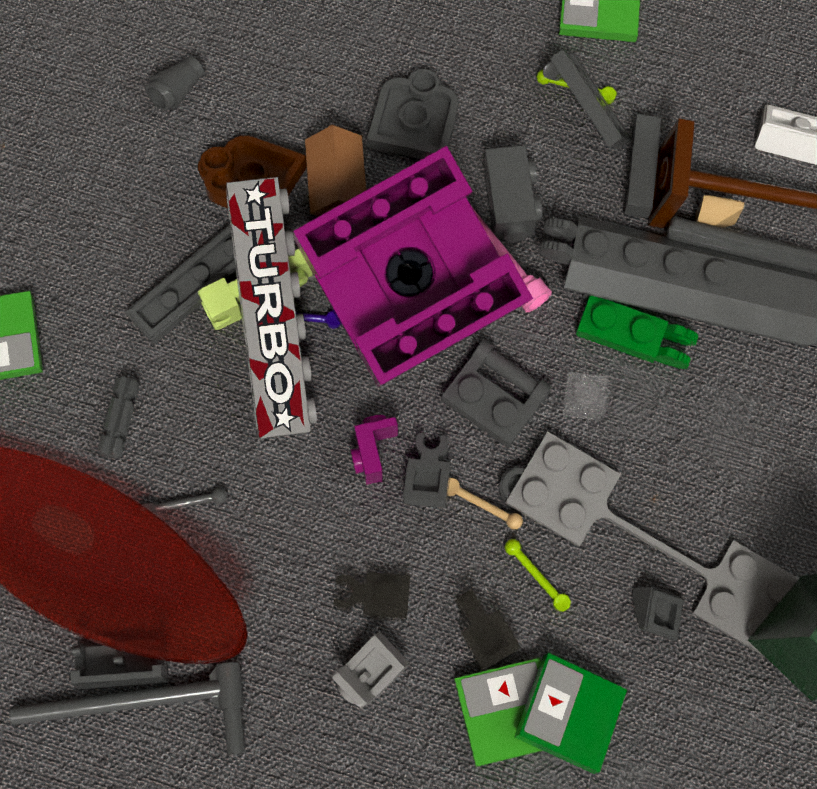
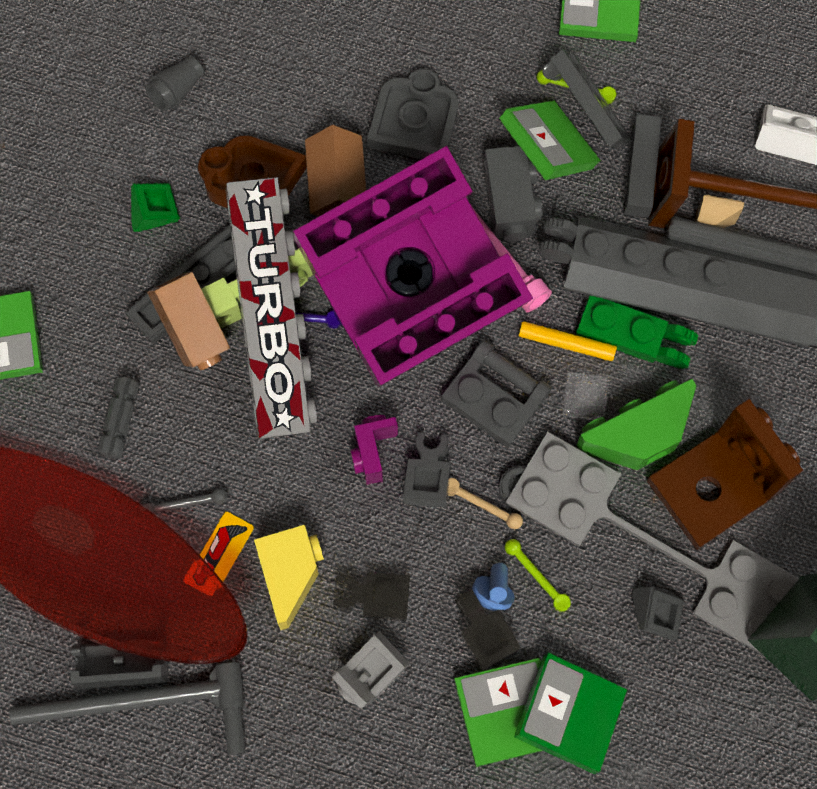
none -> green slope [131,183,180,232]
none -> medium nougat brick [147,272,230,370]
none -> yellow sticker [185,512,254,597]
none -> light yellow slope [254,525,324,630]
none -> medium blue plate [472,563,515,611]
none -> bright green tile [499,100,601,180]
none -> yellow piece [519,321,617,362]
none -> bright green slope [576,379,696,470]
none -> reddish brown bracket [647,399,804,550]

